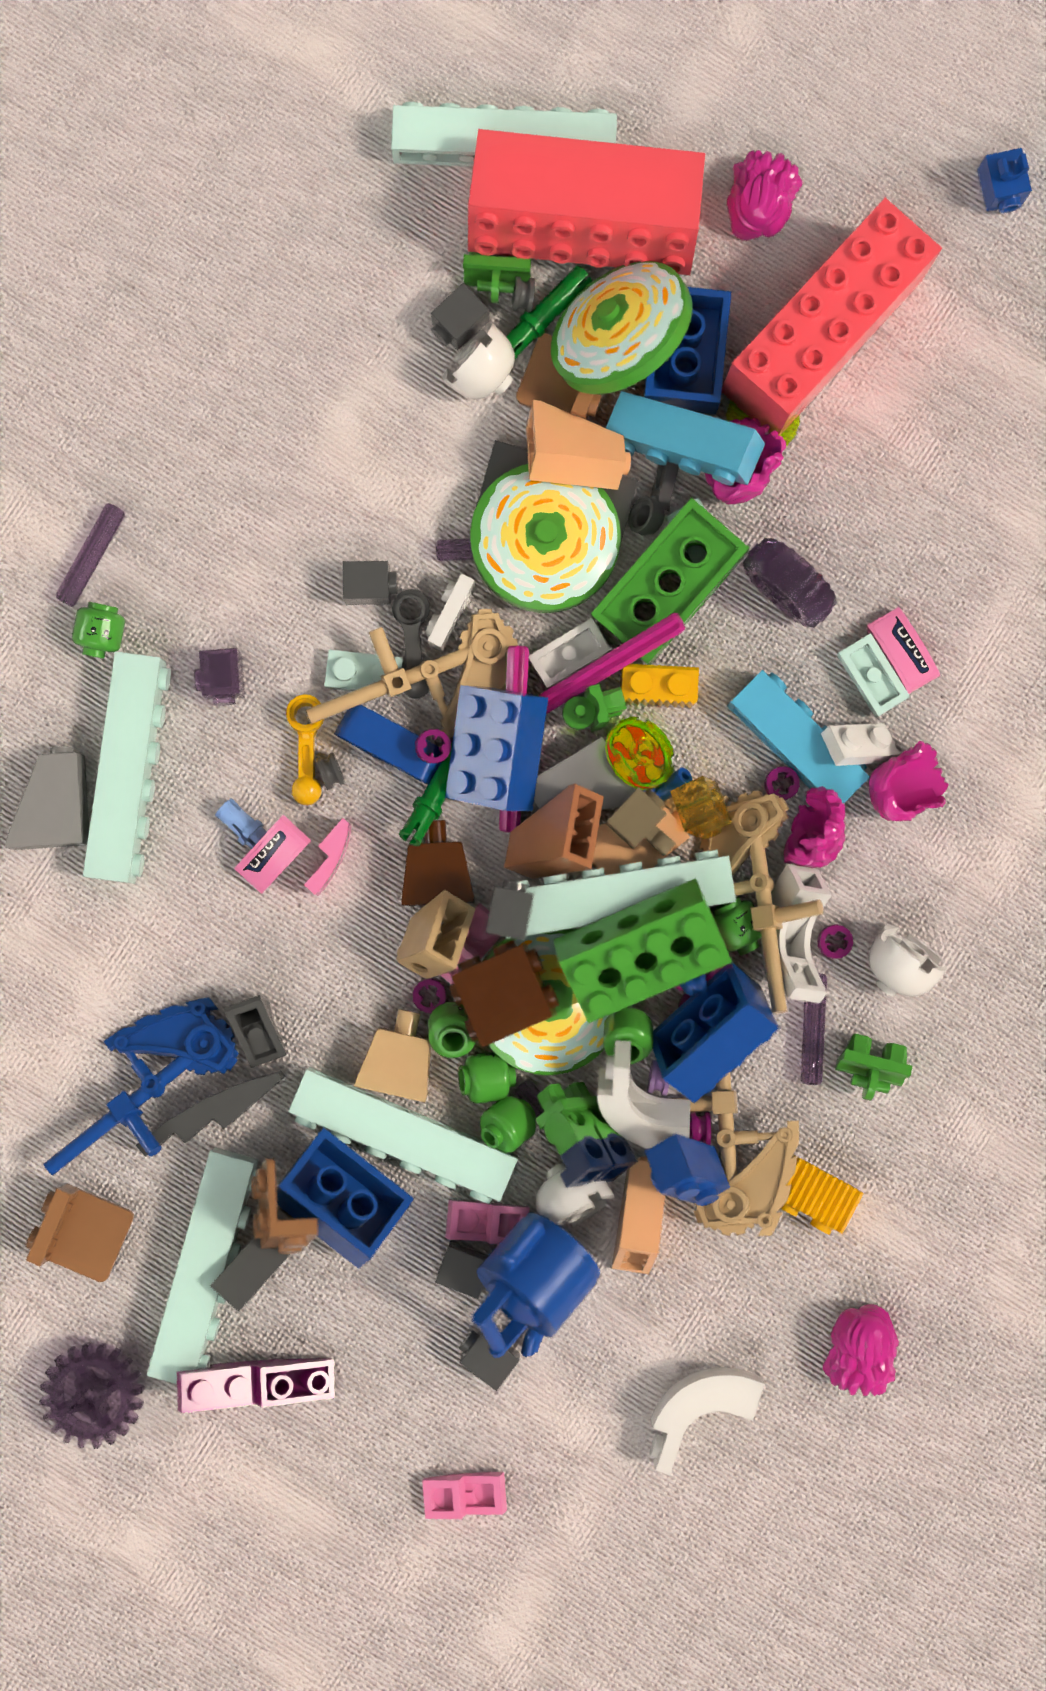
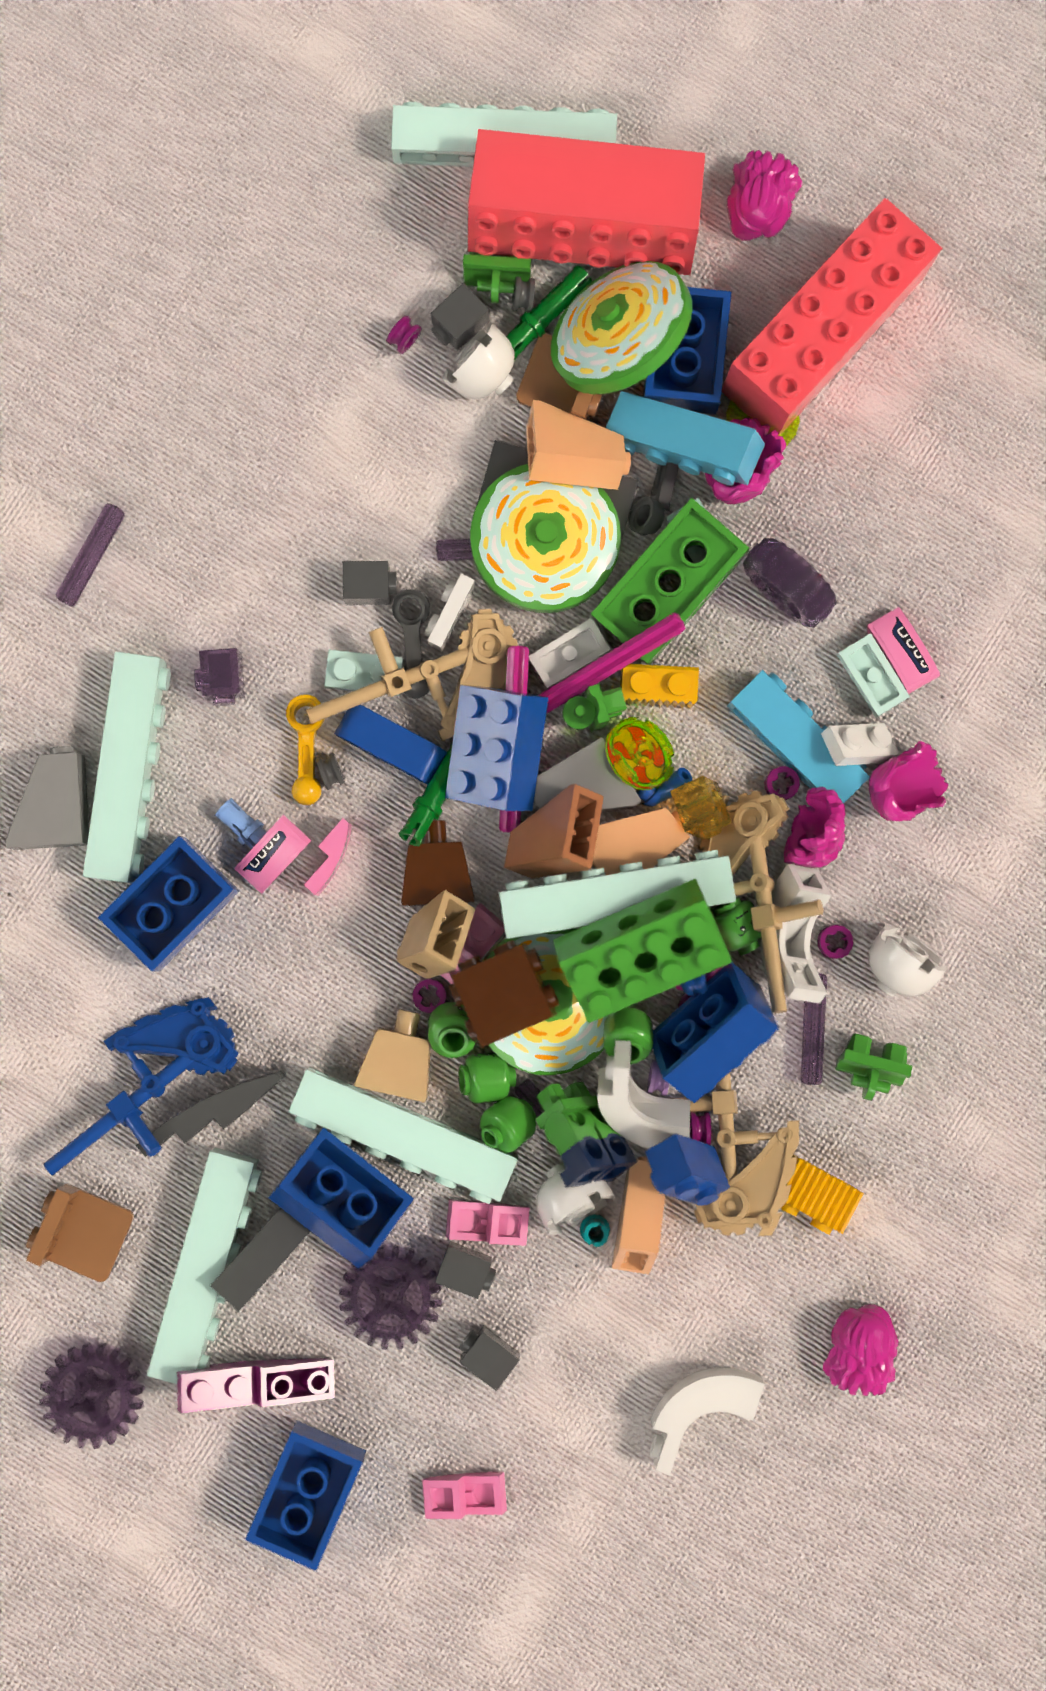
bright green head [72,602,125,659] -> none
dark grey slope [224,995,287,1068] -> none
medium nougat bracket [251,1158,318,1254] -> none
magenta bush [415,729,451,763] -> none
blue piece [472,1213,600,1358] -> none
dark grey brick [485,880,534,940] -> none
dark tan brick [605,787,676,856] -> none
blue brick [977,148,1032,213] -> none
none -> blue brick [98,836,240,972]
none -> blue brick [245,1420,366,1571]
none -> clear purple gear [339,1244,442,1350]
none -> magenta bush [386,316,422,354]
none -> teal pin [580,1214,610,1247]

